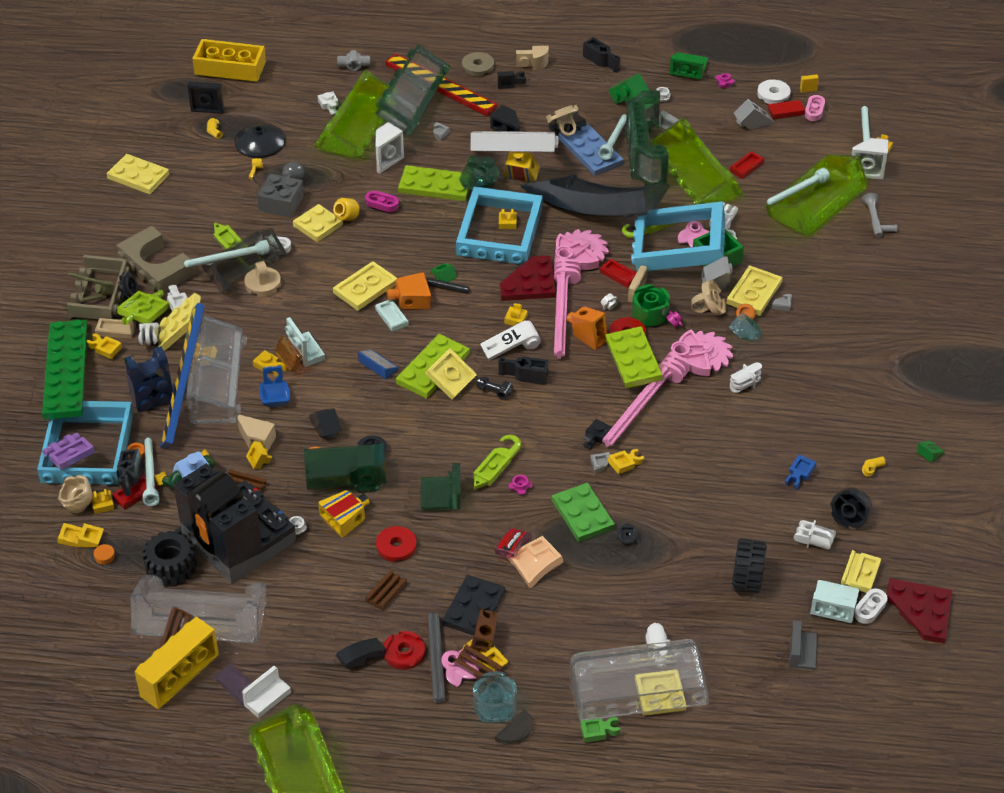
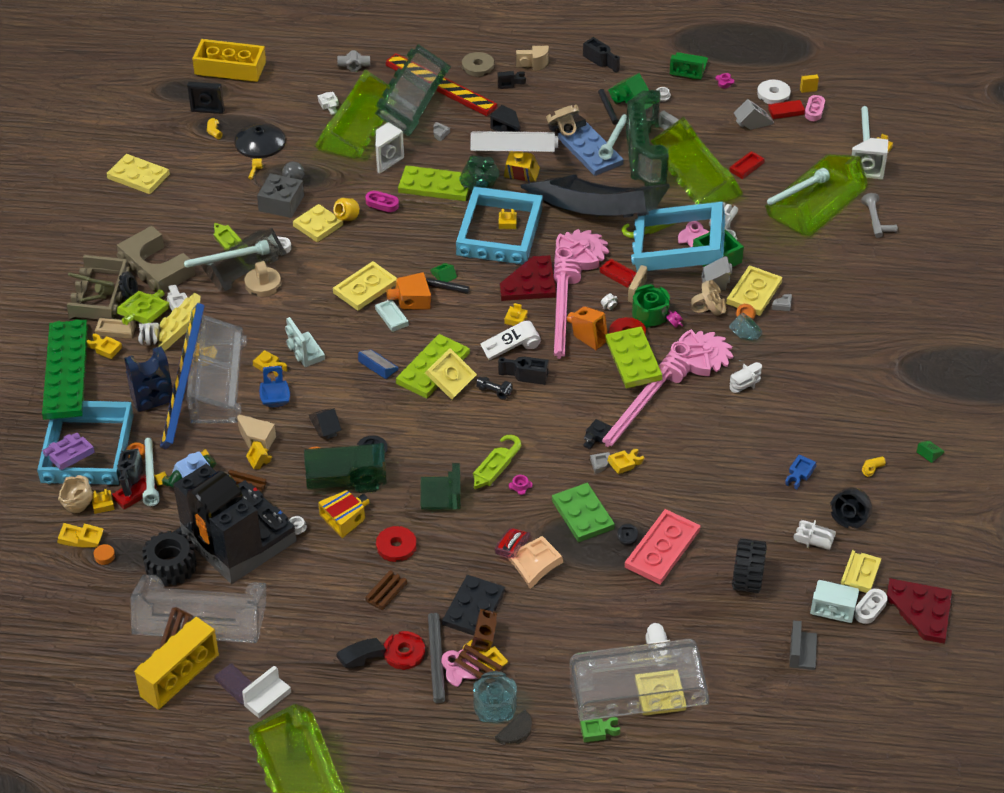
clear orange tile [274,336,302,372] -> none
none -> black bar [598,89,619,125]
none -> coral plate [624,509,701,585]

